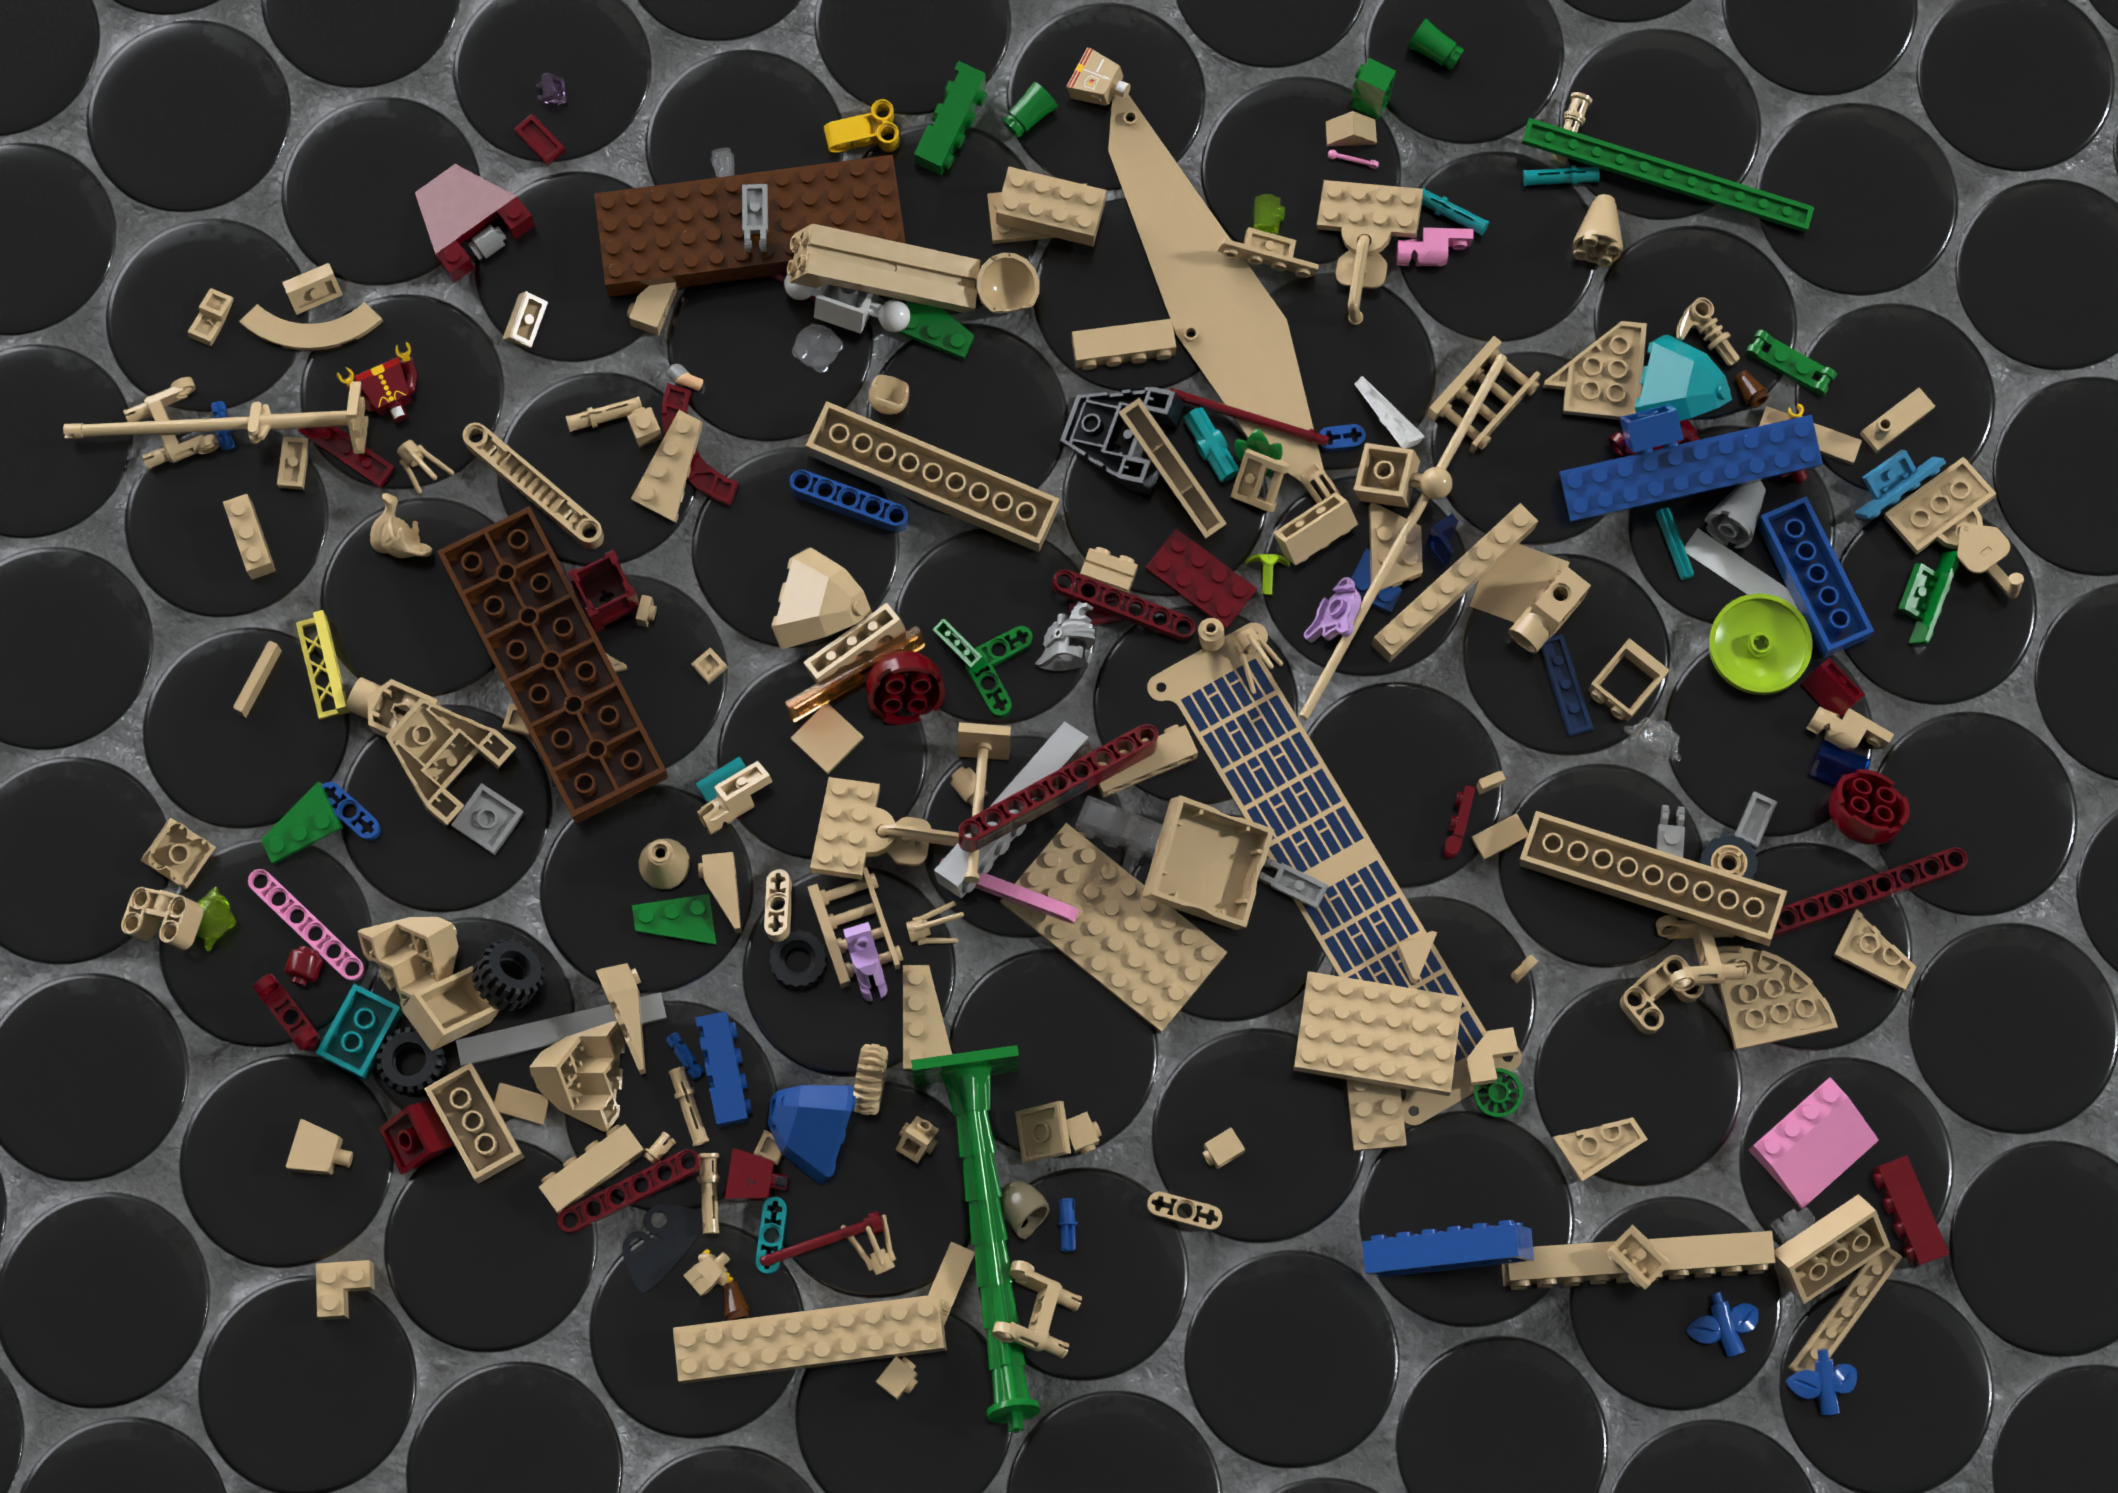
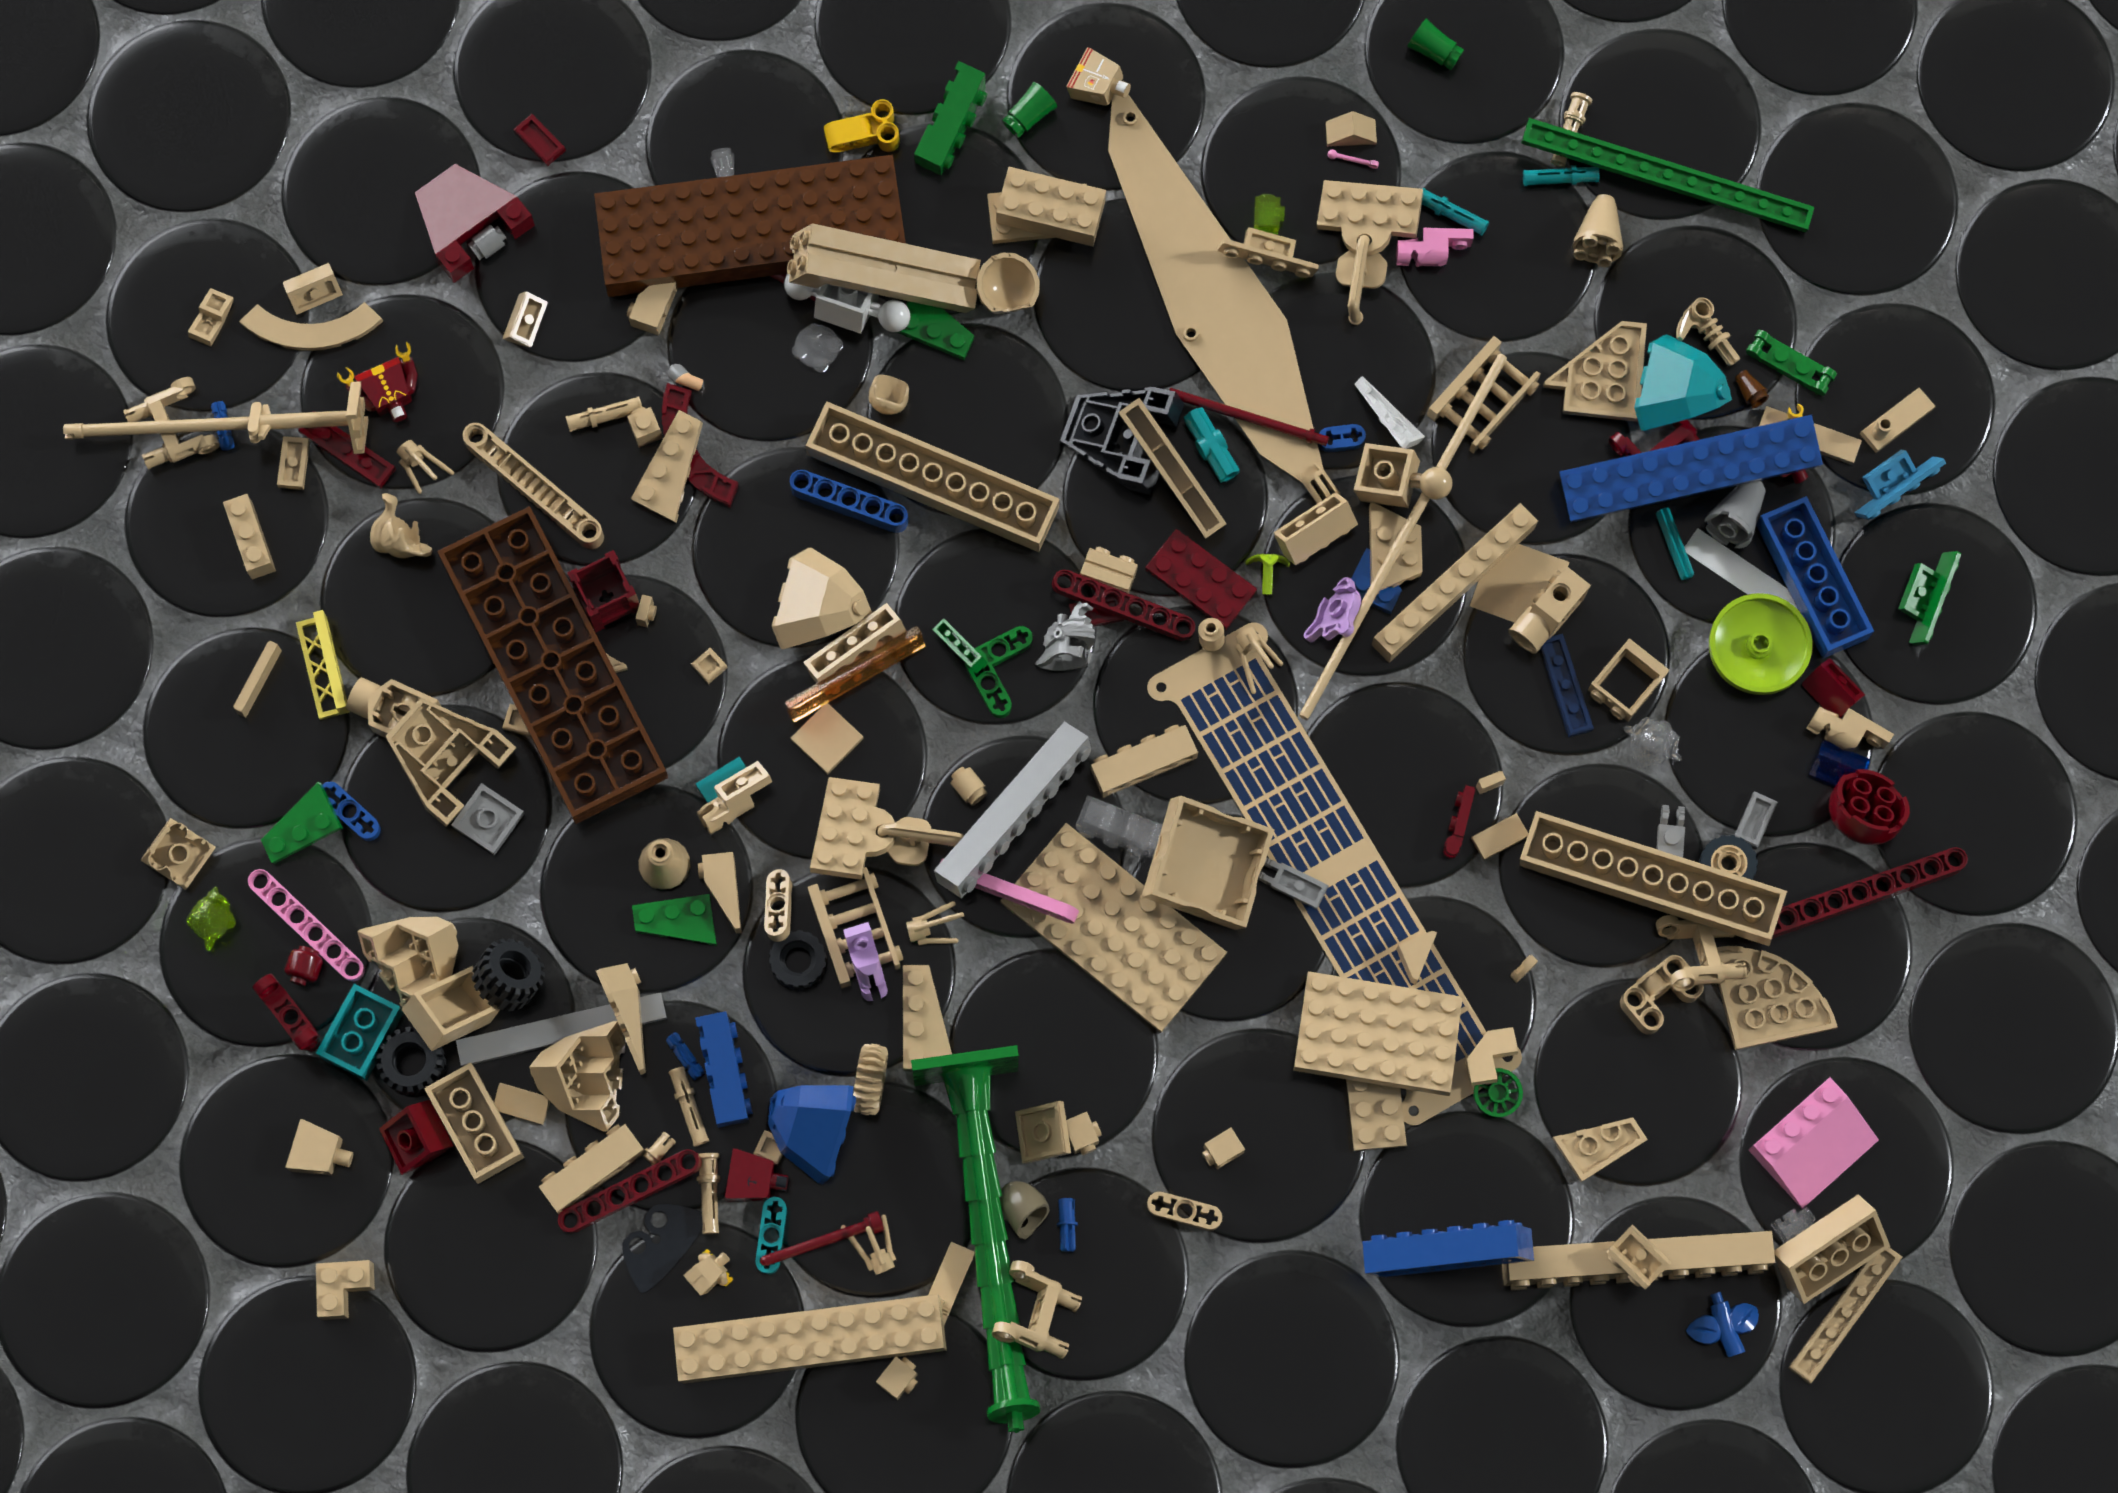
tan beam [121,887,203,950] -> none
clear purple tile [536,72,567,105] -> none
reddish brown cone [722,1282,750,1321] -> none
light grey hinge [742,184,768,252] -> none
dark red cylinder [866,651,945,725] -> none
tan brick [895,1116,939,1163] -> none
tan tile [958,722,1011,883] -> none
dark red beam [958,724,1158,852] -> none
tan brick [1072,319,1176,370] -> none
tan plate [1231,449,1289,512] -> none
green plate [1234,429,1283,477] -> none
green brick [1351,58,1396,120] -> none
clear blue panel [1427,513,1458,565] -> none
blue brick [1619,404,1684,455] -> none
blue plant [1785,1349,1857,1415] -> none
tan wing [1833,909,1916,991] -> none
dark red brick [1873,1155,1949,1268] -> none
tan plate [1884,457,2024,599] -> none

